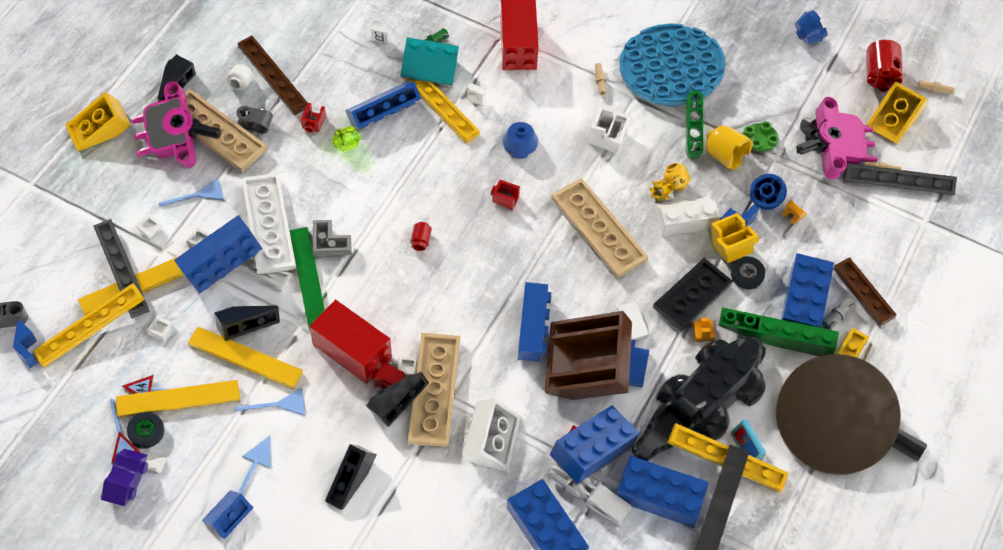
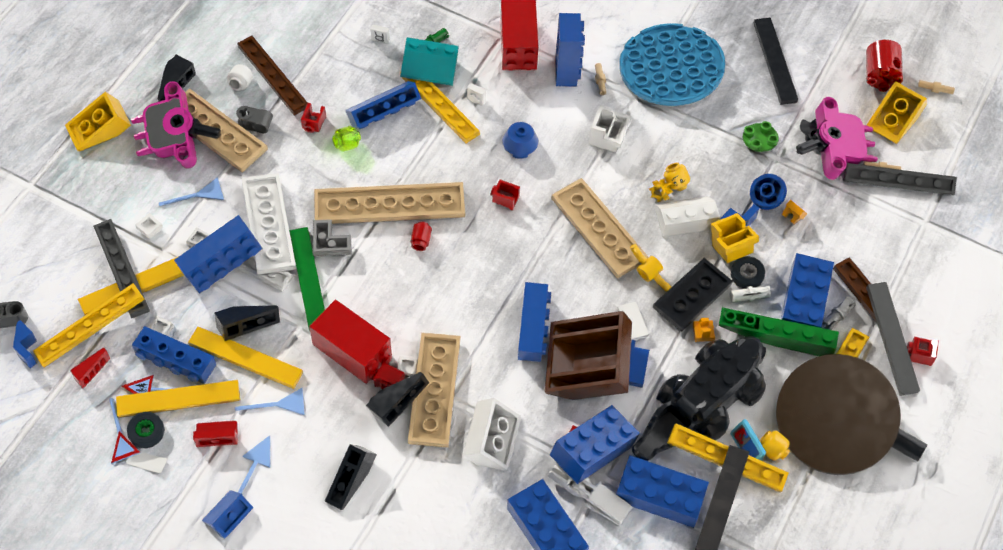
dark purple brick [101,449,148,506] -> none
green beam [686,90,704,160] -> none
yellow cylinder [706,125,753,170] -> none
blue cone [795,10,828,45] -> none
none -> red slope [70,348,110,389]
none -> blue brick [132,326,216,384]
none -> red panel [193,421,238,447]
none -> tan plate [314,182,465,224]
none -> blue brick [555,13,585,87]
none -> yellow piece [630,244,671,292]
none -> white pin [730,286,771,302]
none -> black tile [753,17,798,105]
none -> yellow head [760,430,790,461]
none -> dark grey tile [866,282,920,396]
none -> red window [907,336,939,366]

